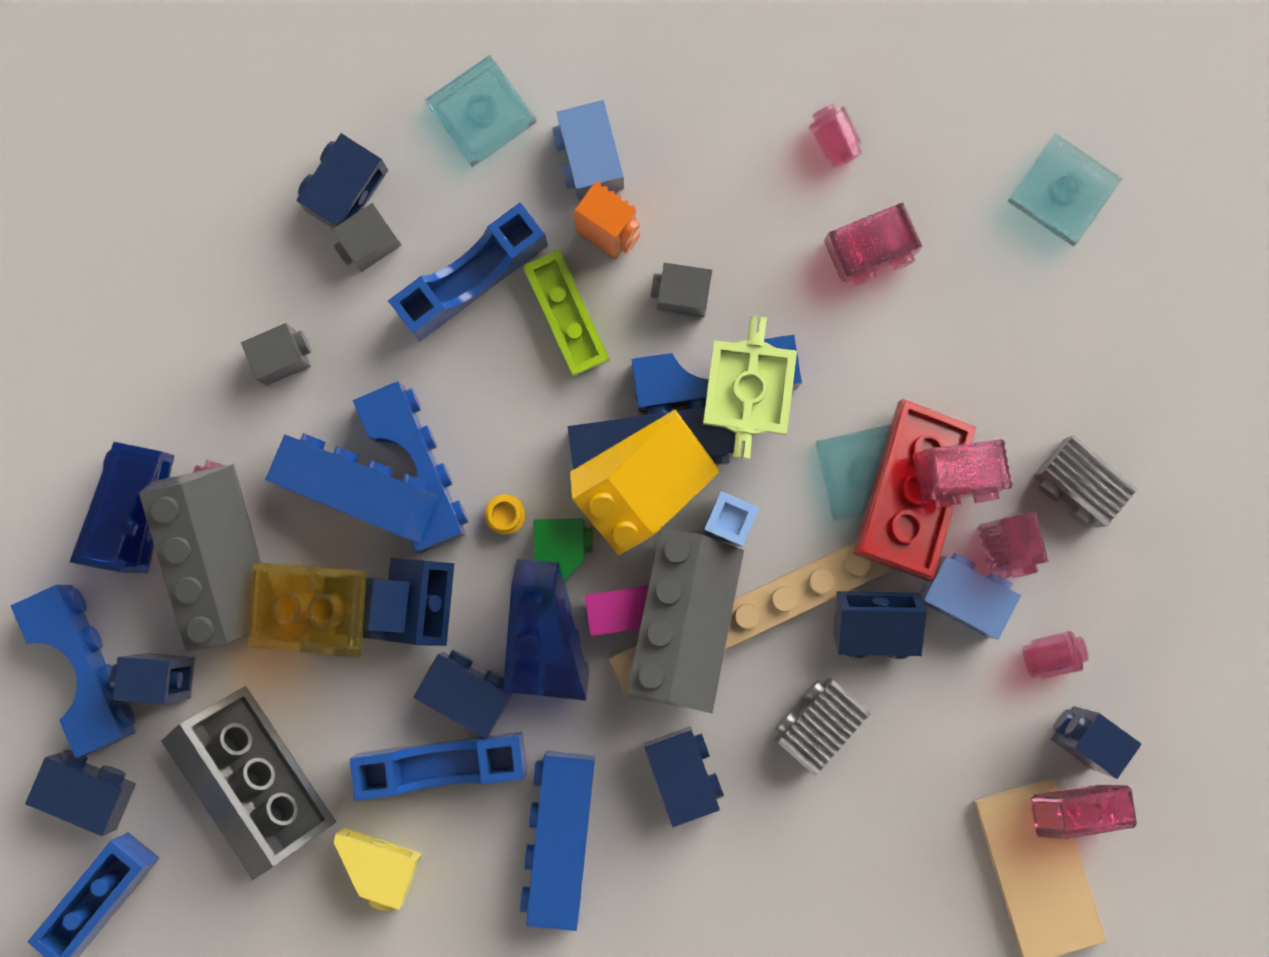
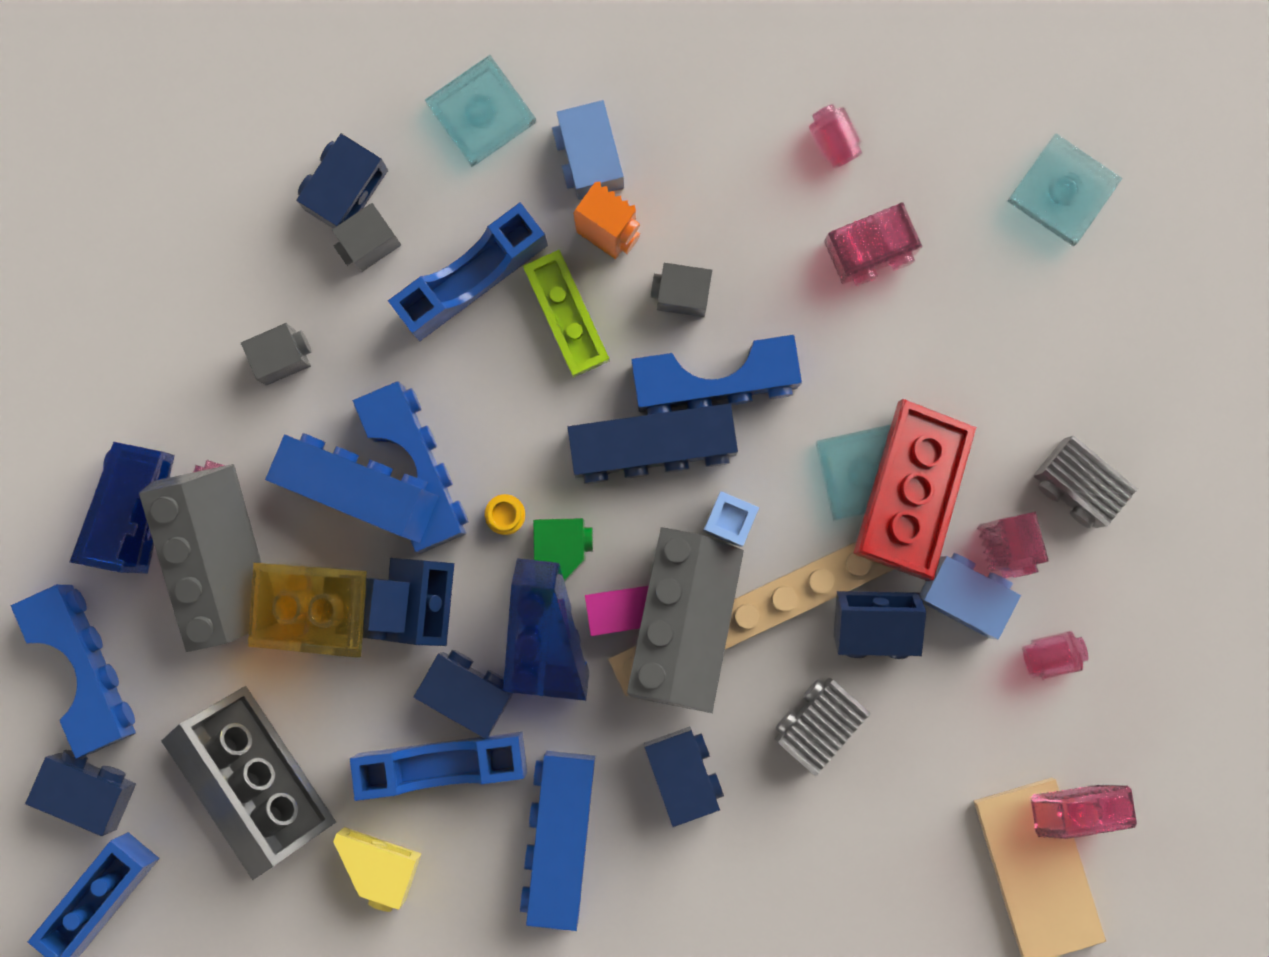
dark blue brick [109,653,195,704] -> none
yellow slope [570,410,719,556] -> none
yellowish green plate [703,316,797,459] -> none
clear pink brick [913,439,1013,509] -> none
dark blue brick [1051,706,1142,779] -> none

